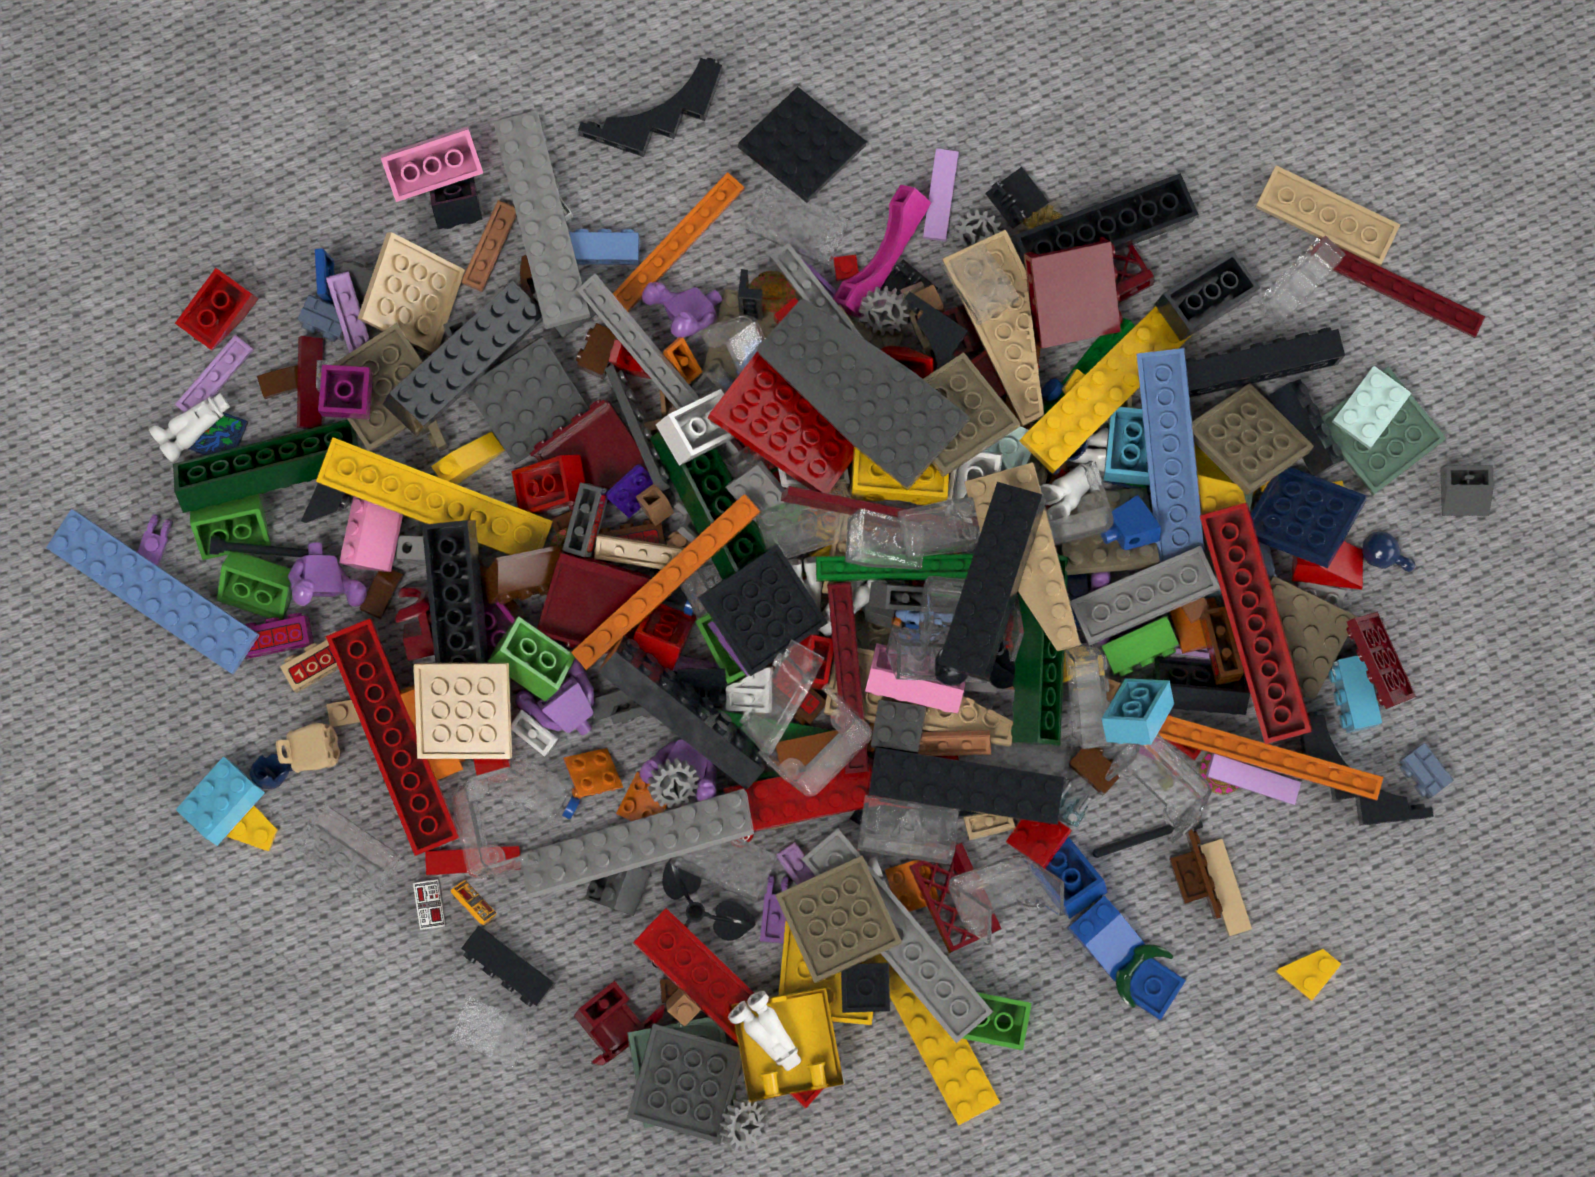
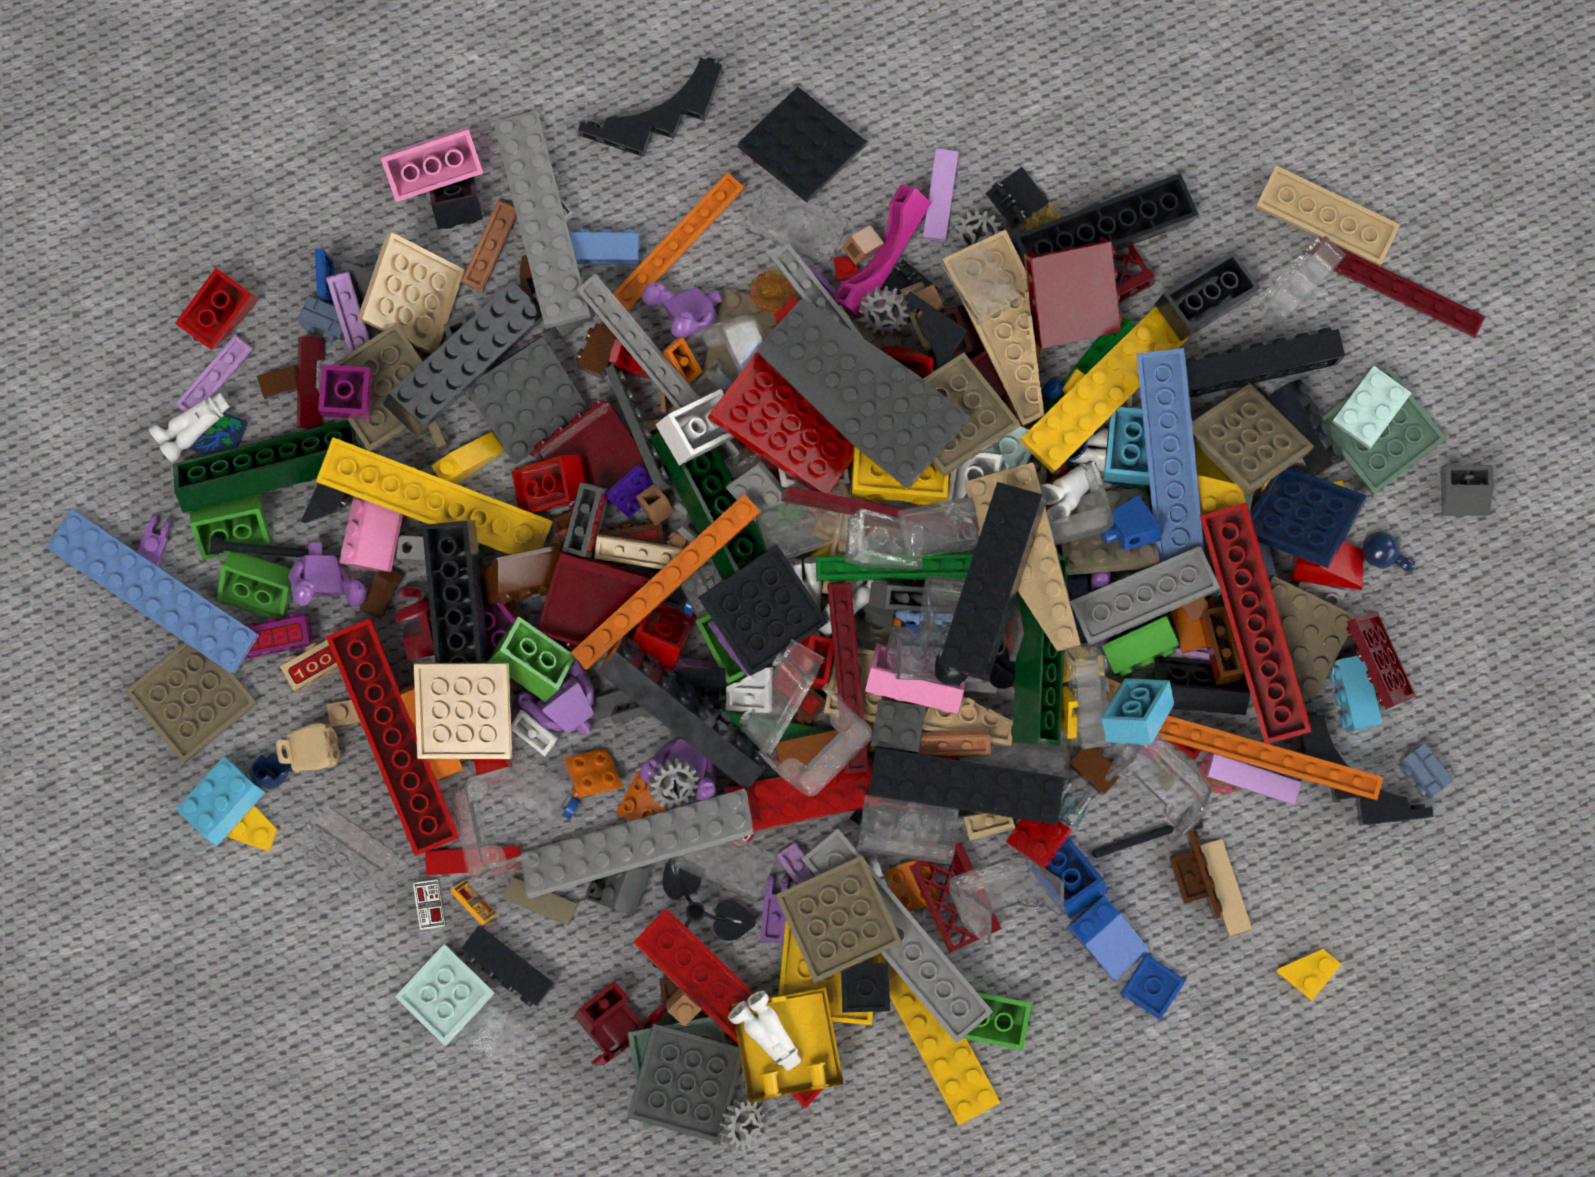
black fence [738,269,763,321] -> none
dark green piece [1115,944,1173,1008] -> none
none -> dark tan plate [124,642,258,764]
none -> light aqua plate [395,944,495,1046]
none -> dark tan tile [503,877,578,926]
none -> medium nougat brick [842,225,884,265]
none -> yellow wing [1061,686,1078,739]

